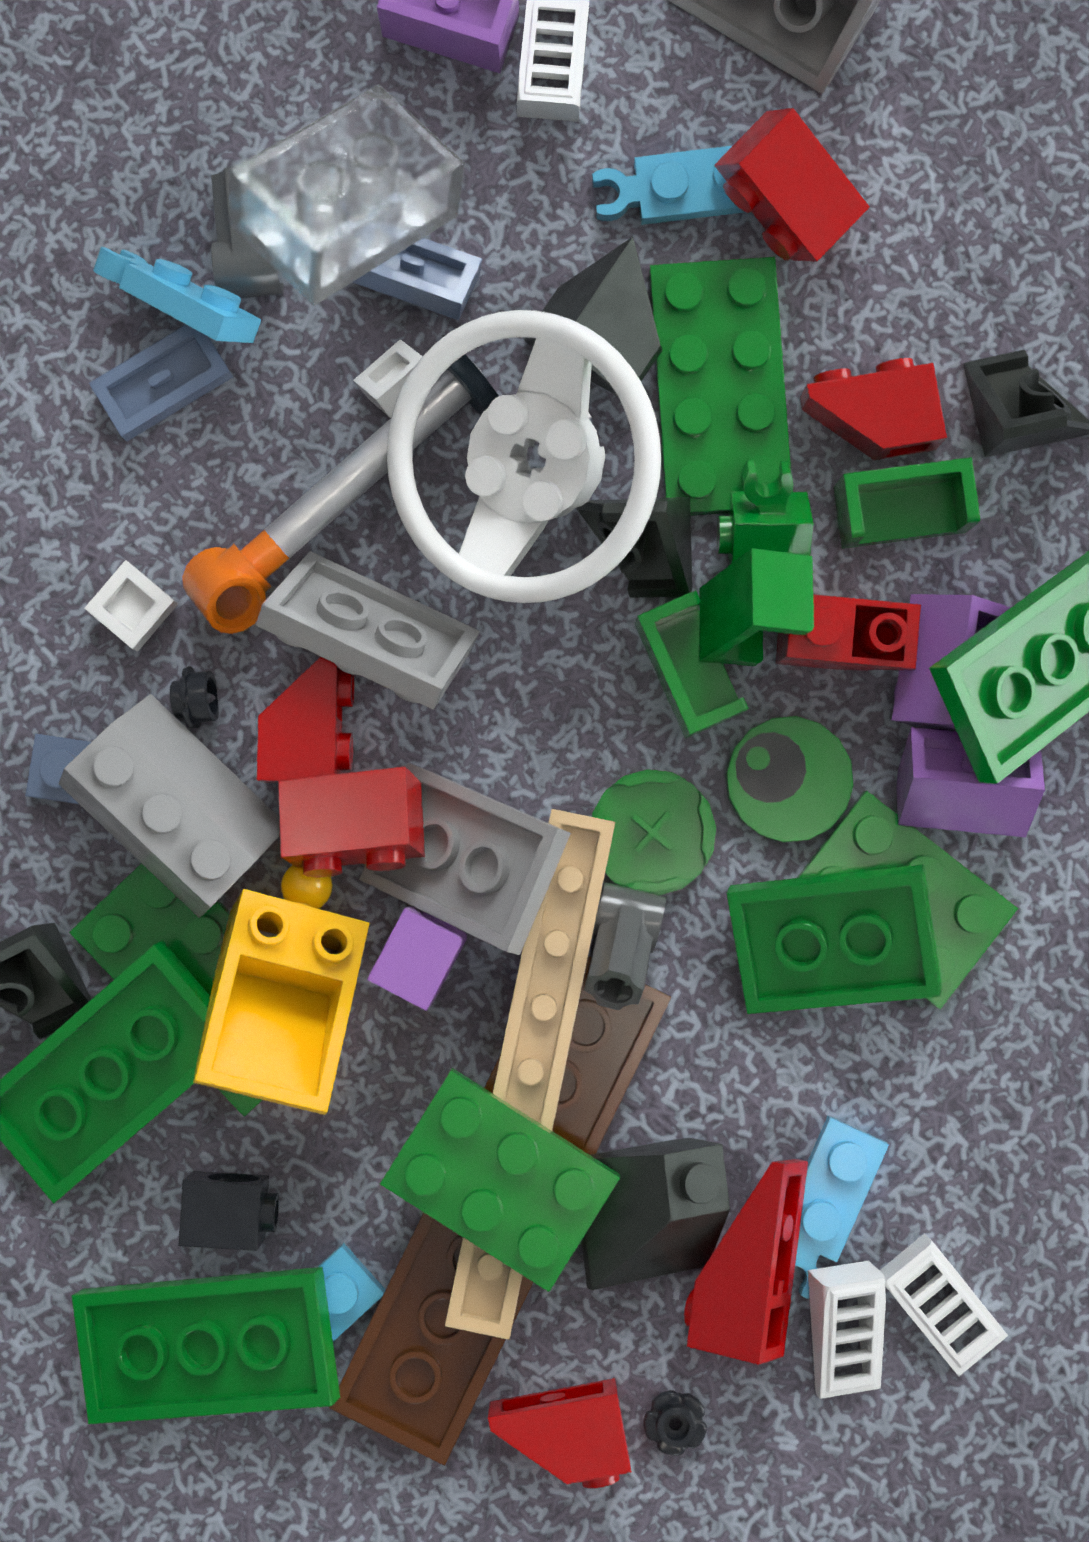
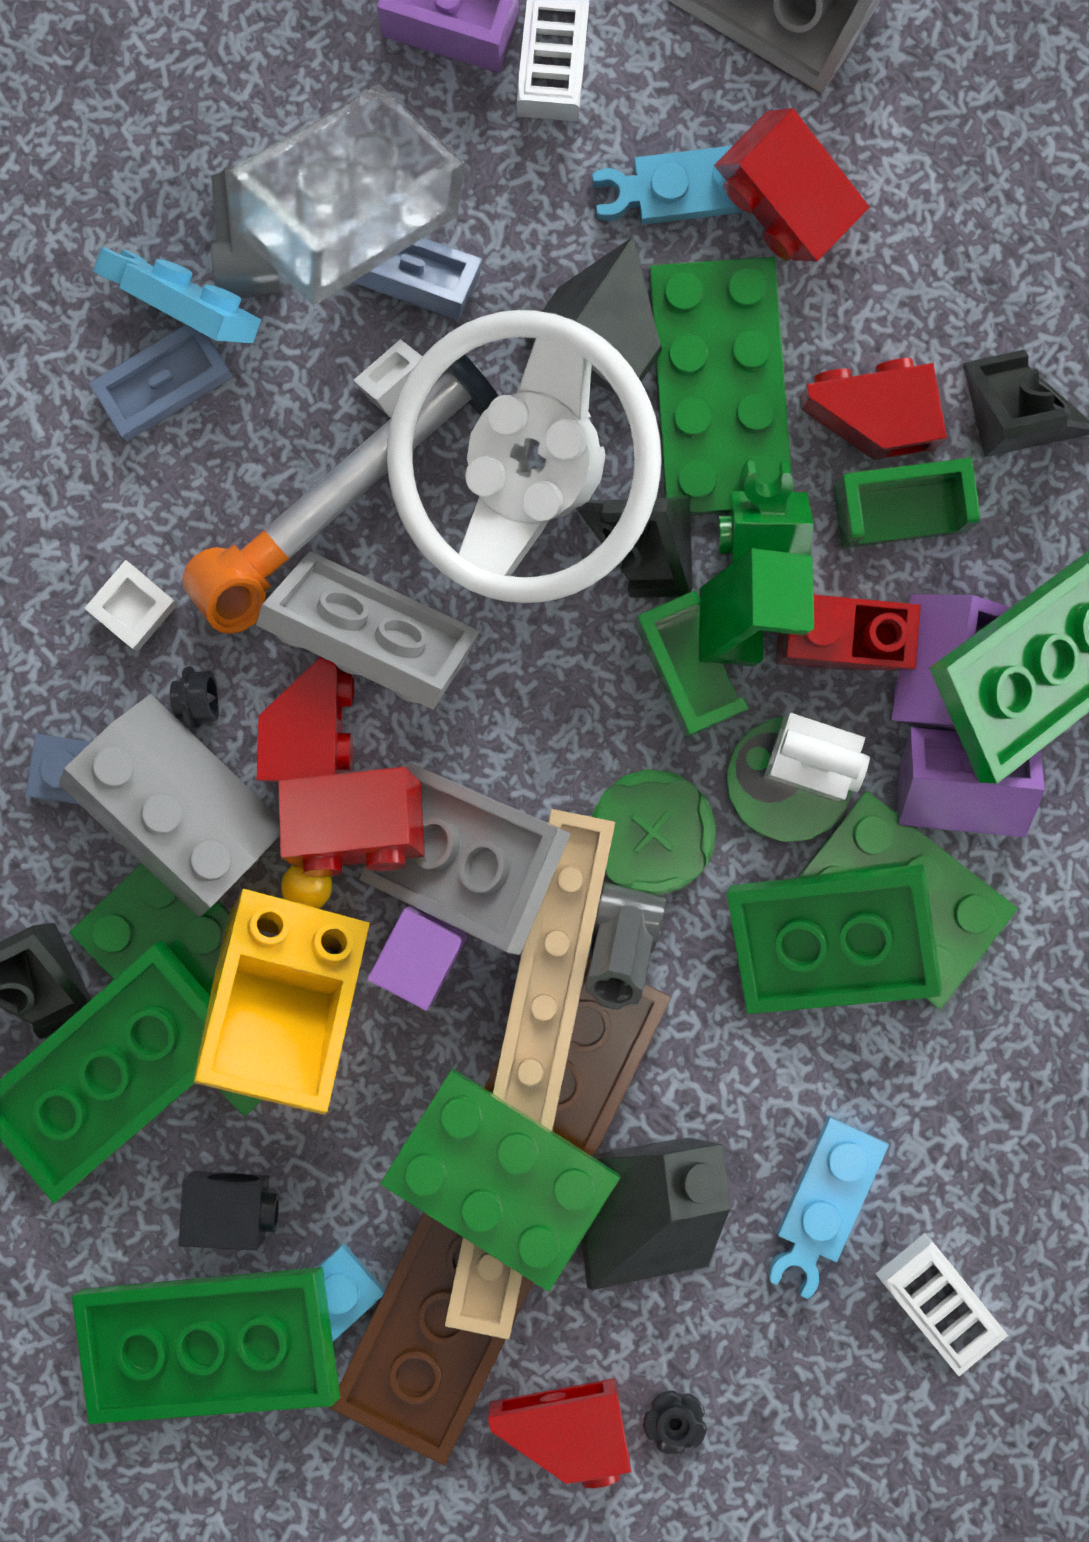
red slope [684,1159,808,1365] -> none
white slope [808,1261,886,1399] -> none
none -> white brick [764,713,870,802]

